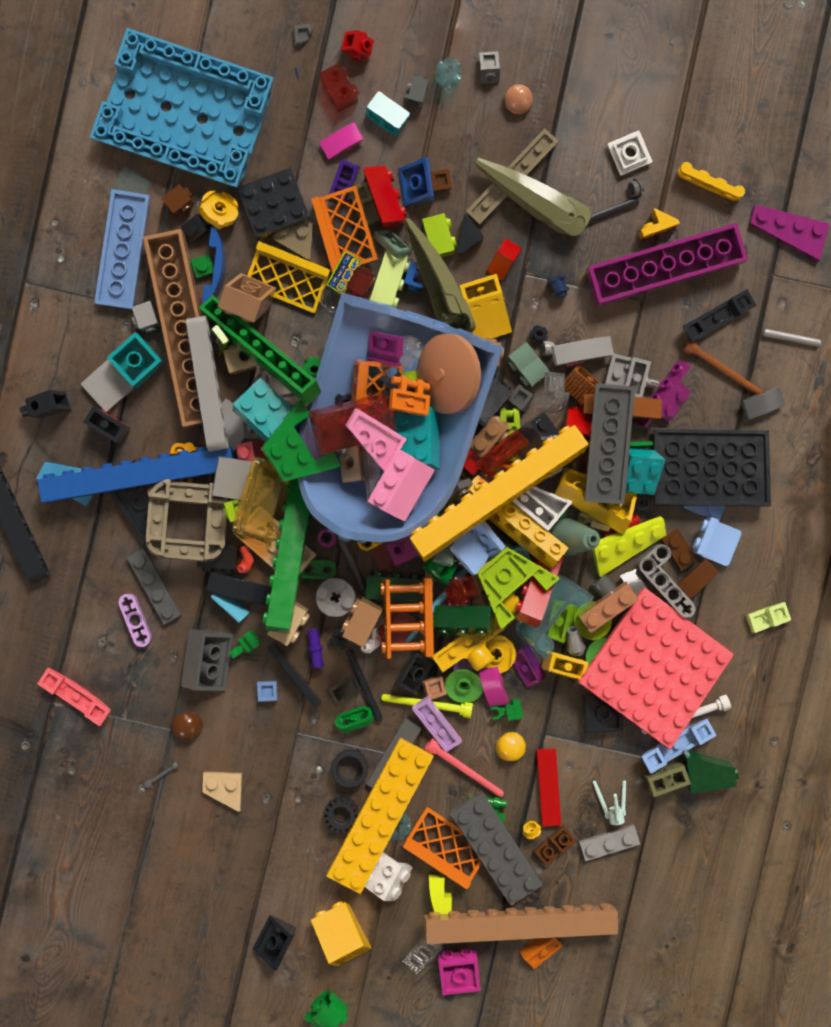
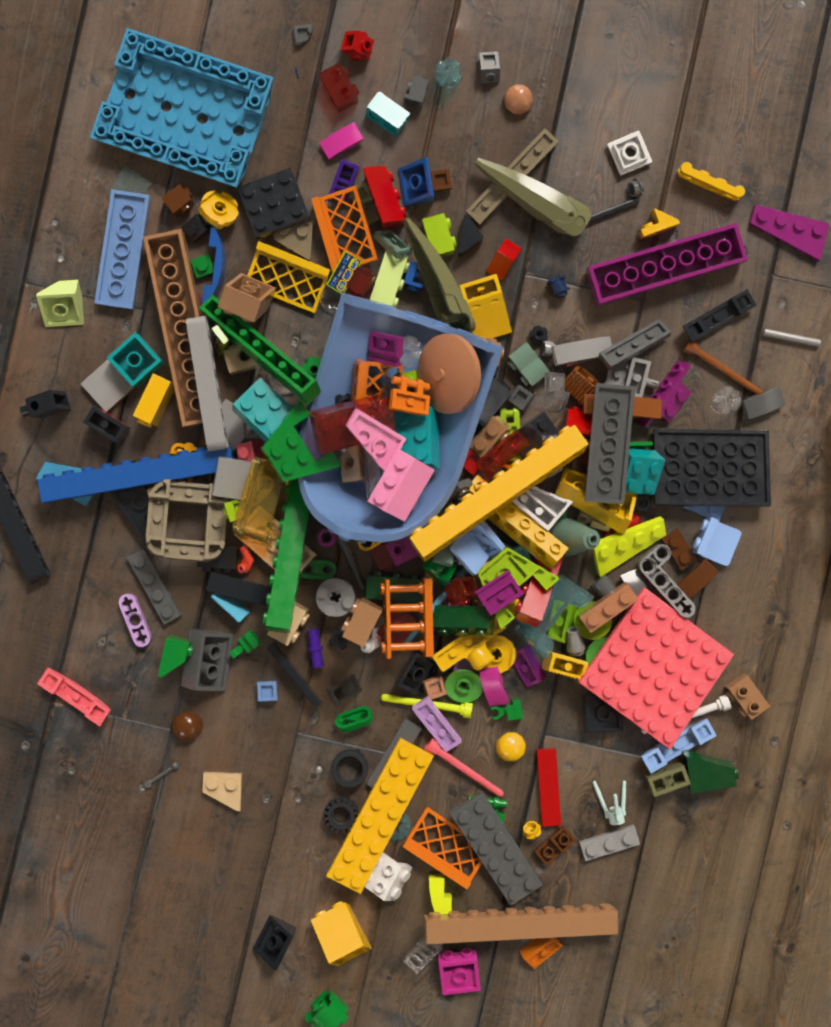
light grey brick [132,301,161,333] -> none
black bar [345,649,383,722] -> none
yellowish green slope [745,602,791,633] -> none
none -> yellowish green slope [36,280,84,327]
none -> yellow brick [133,373,175,428]
none -> green slope [158,634,193,677]
none -> magenta plate [475,570,524,616]
none -> dark grey plate [598,319,671,370]
none -> clear brick [712,386,741,415]
none -> medium nougat brick [725,673,770,720]

